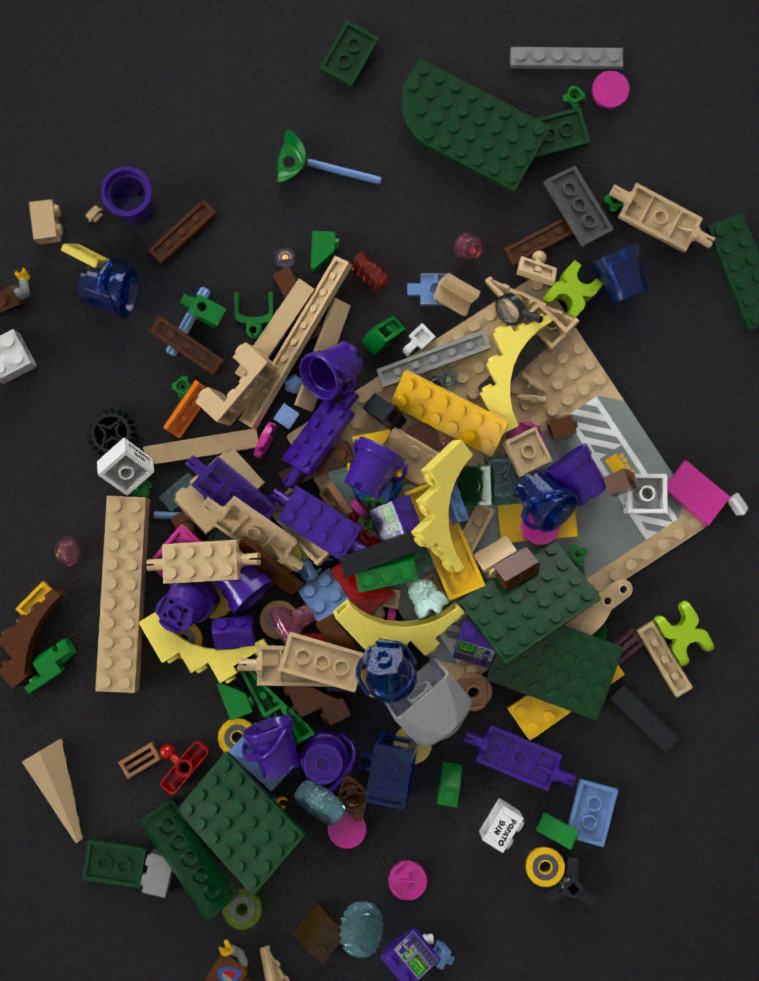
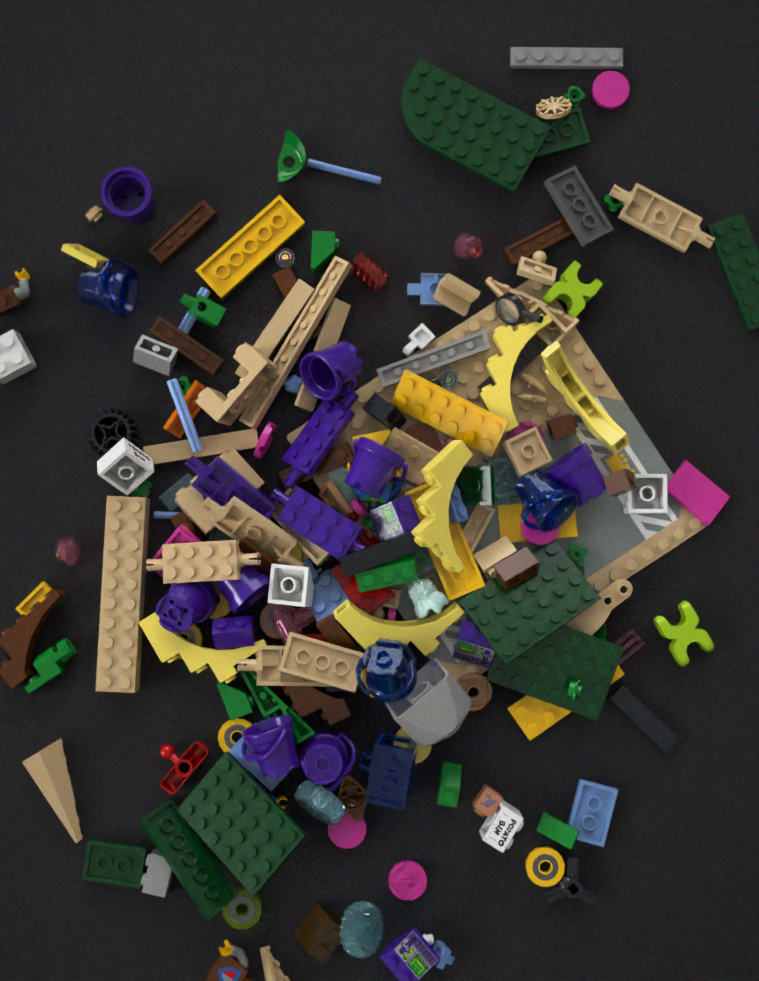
tan brick [29,199,63,245] -> none
medium nougat tile [118,741,162,779] -> none
green piece [234,292,274,339] -> none
light blue tile [273,403,300,430] -> none
dark green plate [319,20,379,88] -> none
green slope [361,315,406,355] -> none
dark purple plate [463,724,576,791] -> none
clear blue piece [591,244,648,304] -> none
tan tile [636,621,693,698] -> none
white slope [727,493,748,516] -> none
none -> light grey brick [133,335,178,376]
none -> light blue axle [167,378,202,452]
none -> yellow plate [195,195,305,299]
none -> white slope [267,564,314,607]
none -> nougat brick [472,784,503,818]
none -> tan wheel [536,96,572,119]
none -> light yellow arch [541,342,630,455]
none -> green plate [568,680,583,701]

